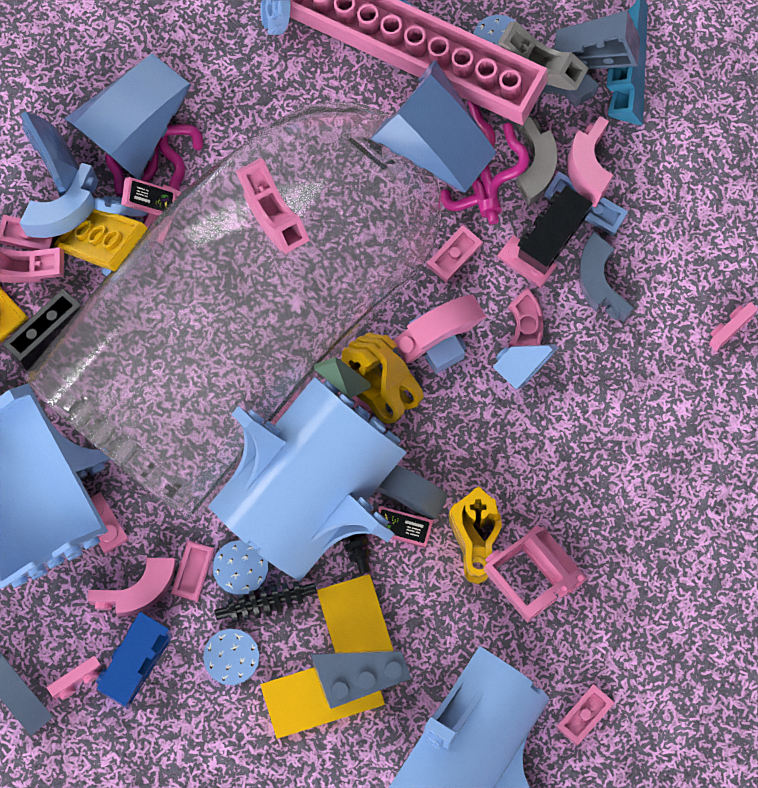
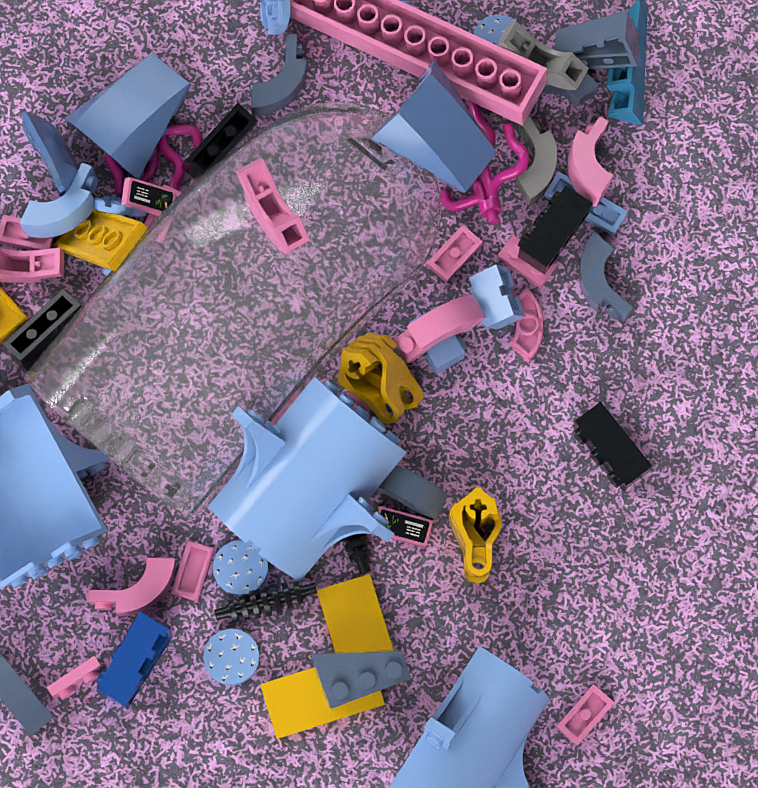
bright pink plate [90,492,129,554] -> none
sand green slope [314,357,371,399] -> none
bright pink window [484,525,588,623] -> none
light blue slope [493,344,559,390] -> none
bright pink plate [709,302,758,352] -> none
none -> black brick [182,103,258,186]
none -> sand blue arch [251,33,307,116]
none -> light blue brick [469,264,526,329]
none -> black brick [573,402,652,491]

